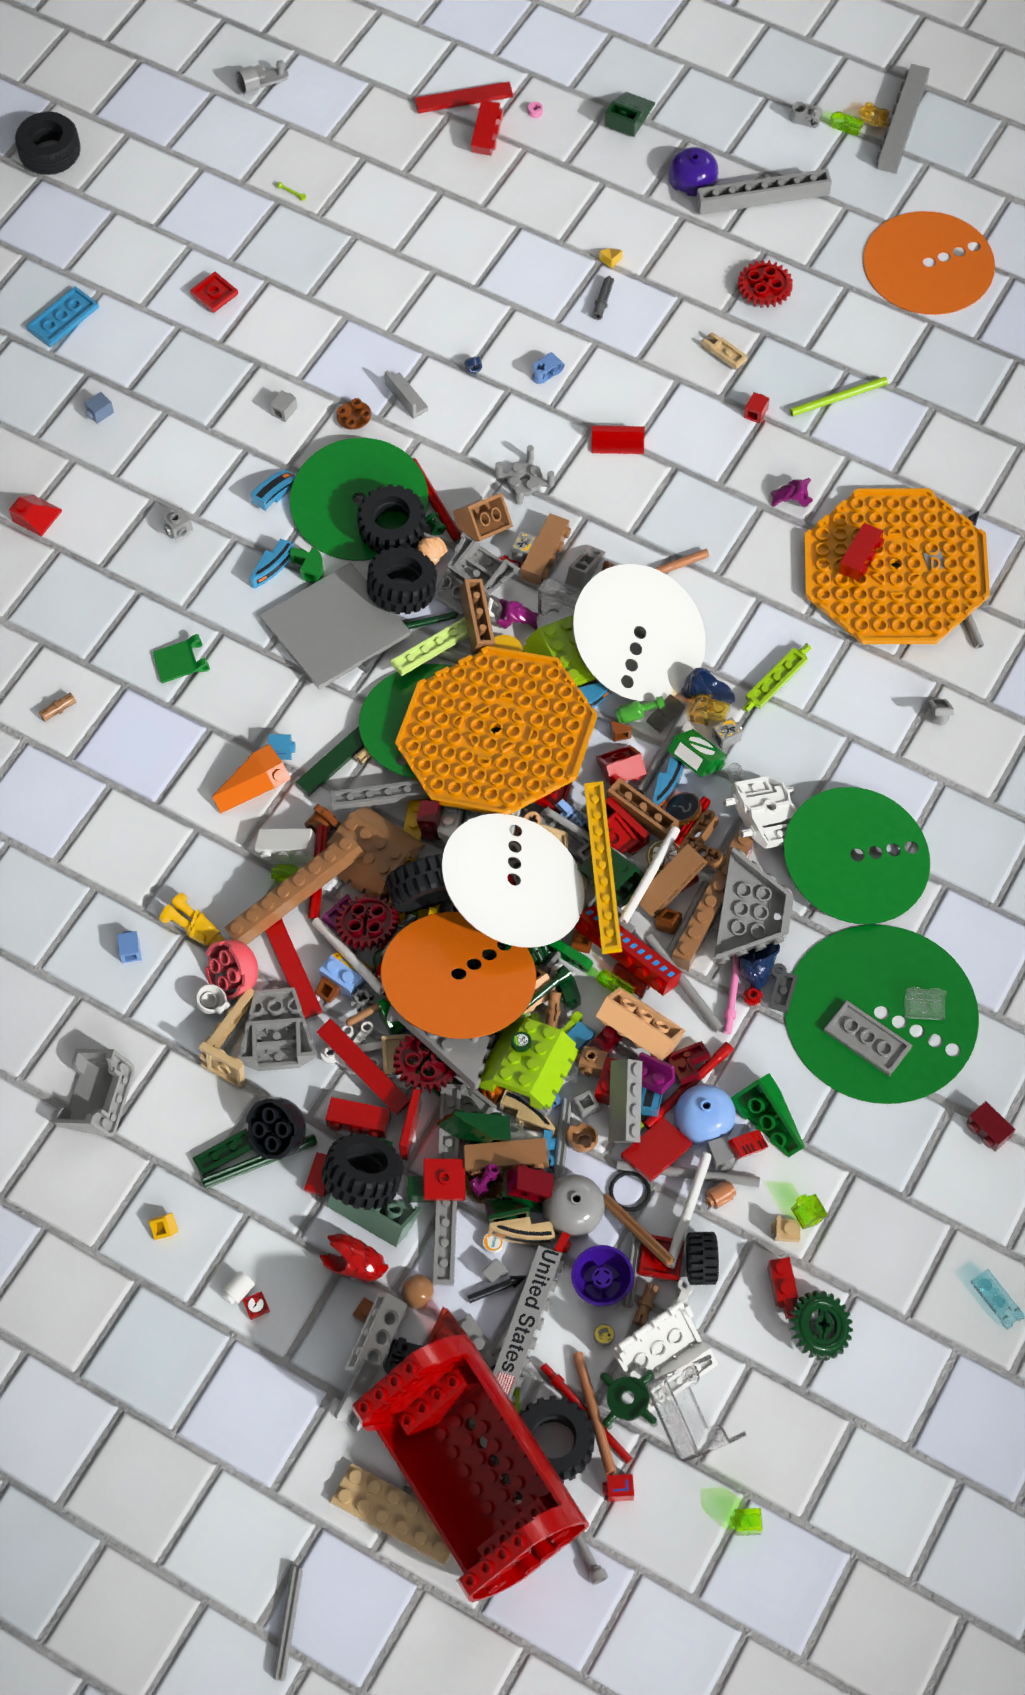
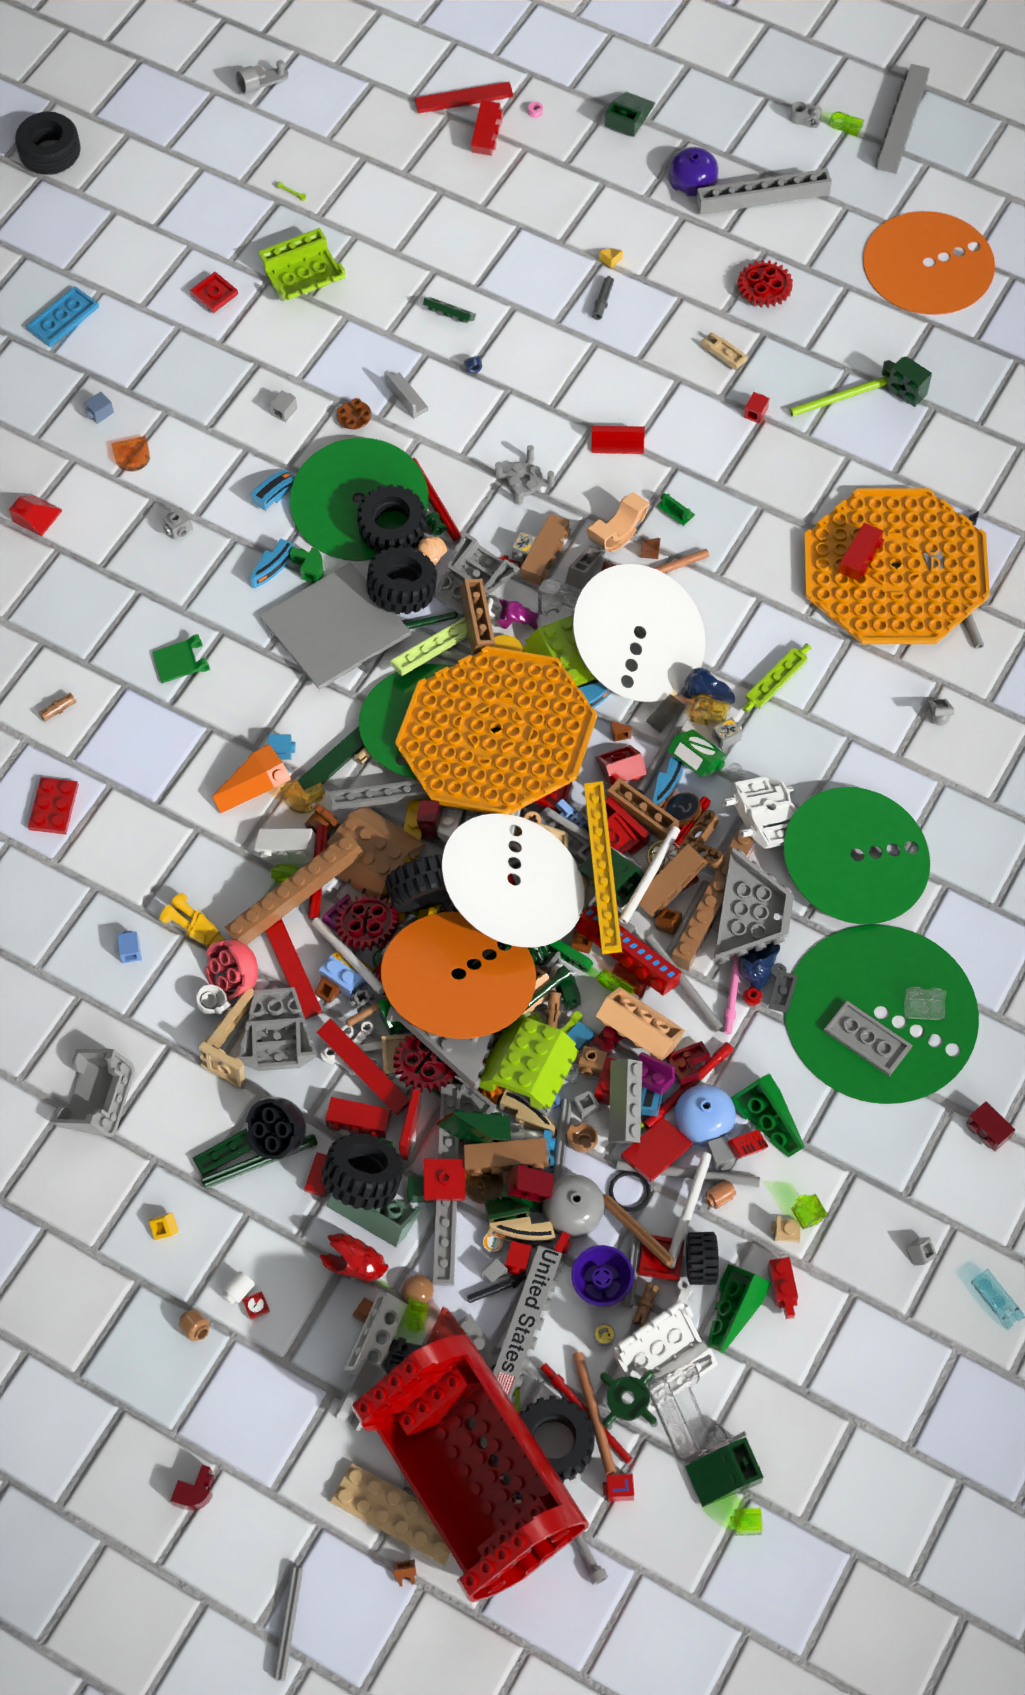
medium nougat slope [453,493,513,542] -> none
magenta bar [470,1164,500,1197] -> none
tile [511,1032,531,1052] -> none
medium blue piece [532,352,565,384] -> none
bright green piece [615,696,665,724] -> none
magenta hair [771,478,813,507] -> none
dark green gear [788,1290,853,1361] -> none
clear yellow dish [859,102,889,127] -> none
none -> red plate [28,777,79,835]
none -> clear orange tile [111,436,150,471]
none -> dark red brick [170,1465,214,1511]
none -> medium nougat head [178,1310,210,1341]
none -> lime slope [258,228,346,301]
none -> clear yellow brick [280,779,326,814]
none -> dark orange tile [393,1559,417,1587]
none -> clear neon green brick [403,1299,430,1332]
none -> dark green plate [423,297,476,323]
none -> red brick [505,1241,532,1276]
none -> light nougat brick [586,492,650,552]
none -> dark orange slope [640,538,661,559]
none -> green hinge [656,493,695,526]
none -> dark green slope [685,1437,764,1507]
none -> green wedge [707,1264,771,1353]
none -> dark green hinge [881,357,932,407]
none -> light grey slope [906,1237,937,1266]

